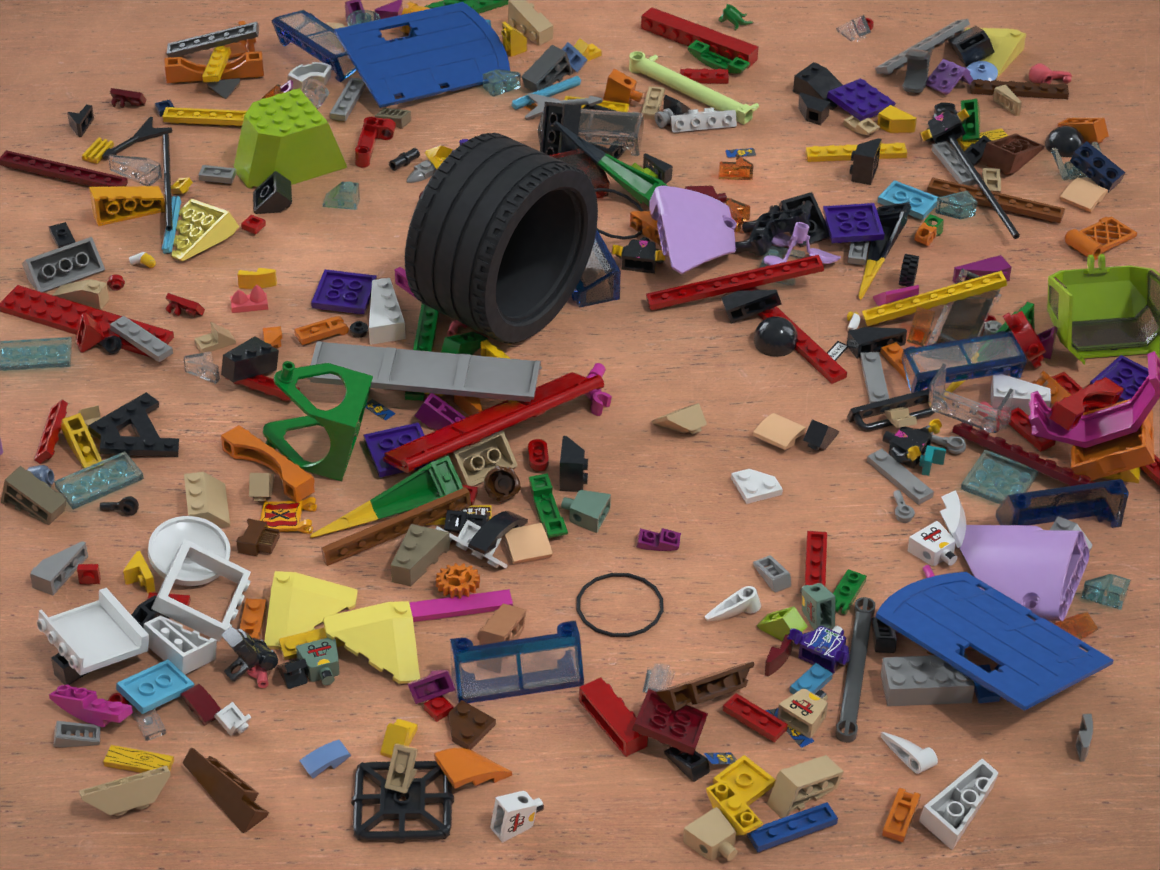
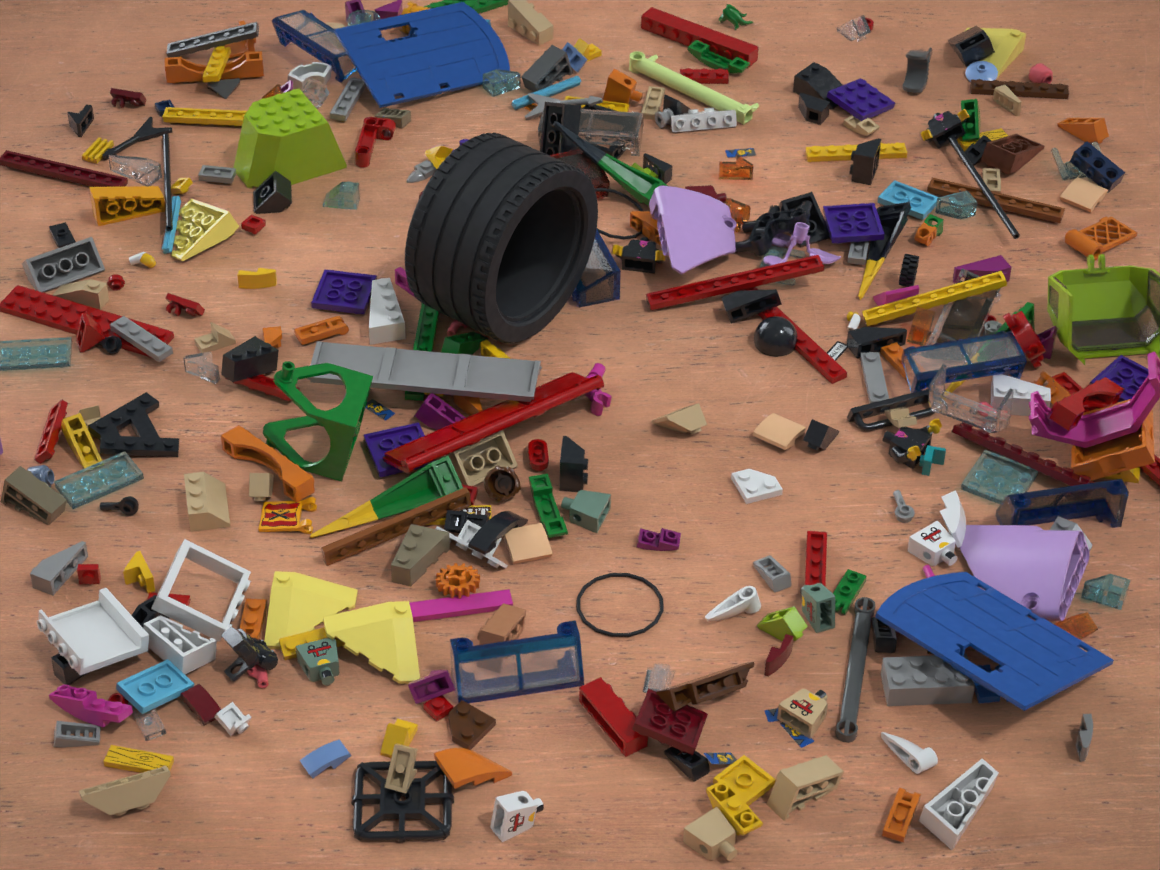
white dish [148,516,230,586] -> none
reddish brown wedge [183,748,269,833] -> none
coral tile [230,285,268,313] -> none
reddish brown piece [236,518,280,556] -> none
black slope [277,658,308,689] -> none
black plate [350,321,368,338] -> none
black pin [389,148,420,171] -> none
yellow slope [501,22,527,57] -> none
red plate [723,693,788,743] -> none
blue plate [747,802,838,852] -> none
dark purple torso [787,626,850,674] -> none
dark azure plate [790,663,833,694] -> none
light grey plate [867,449,934,505] -> none
light grey plate [875,19,970,75] -> none
yellow slope [877,105,917,133] -> none
medium lavender bracket [926,59,974,94] -> none
light grey plate [931,434,966,454] -> none
light grey plate [932,141,977,186] -> none
black piece [934,102,958,114] -> none
red plate [1003,407,1056,452] -> none
black piece [1045,126,1085,157] -> none
coral arm [1052,71,1072,83] -> none

